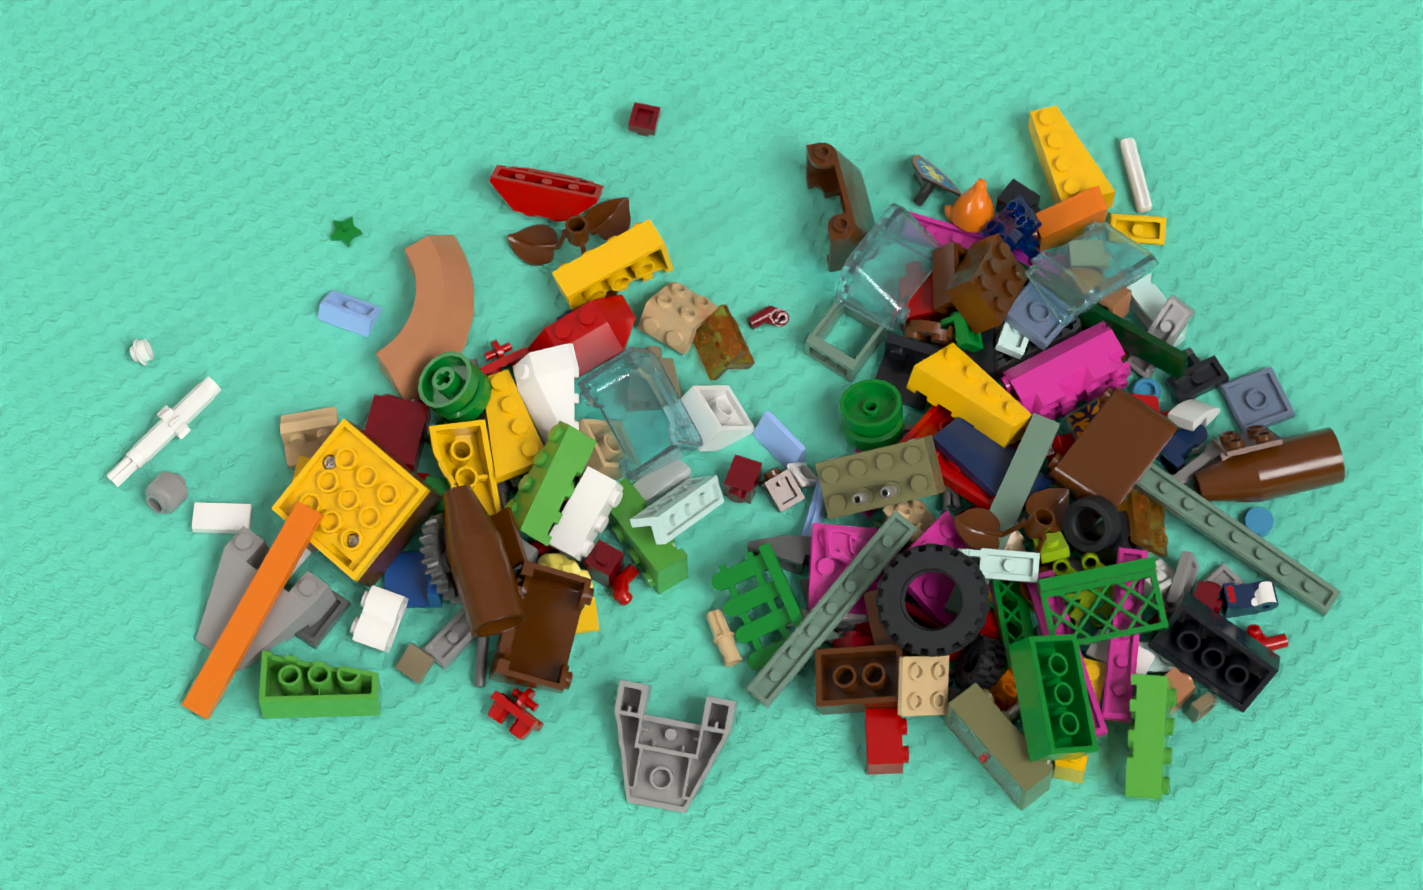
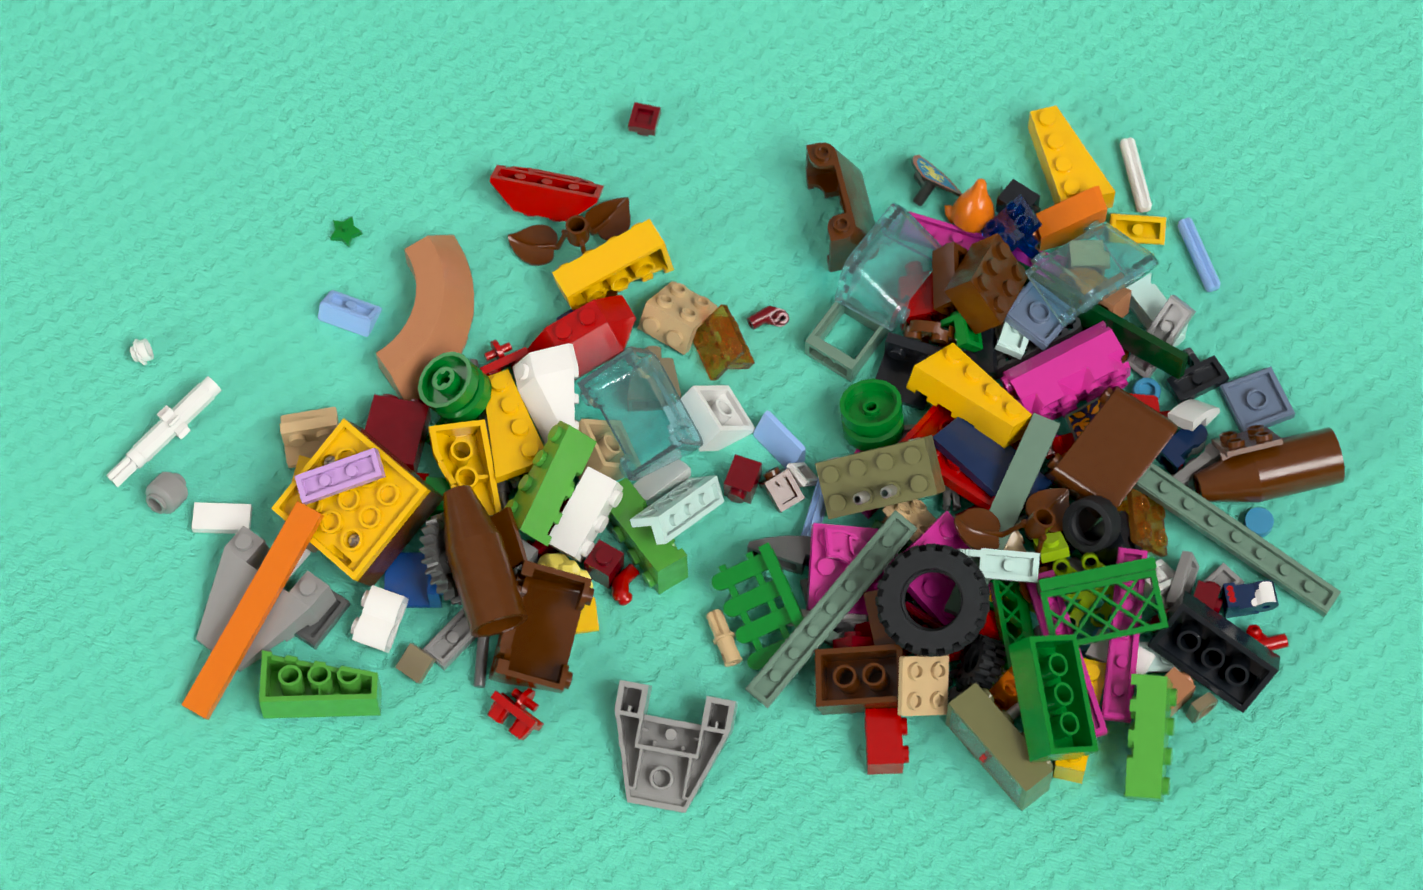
none -> lavender plate [295,448,386,505]
none -> light blue axle [1177,217,1221,292]

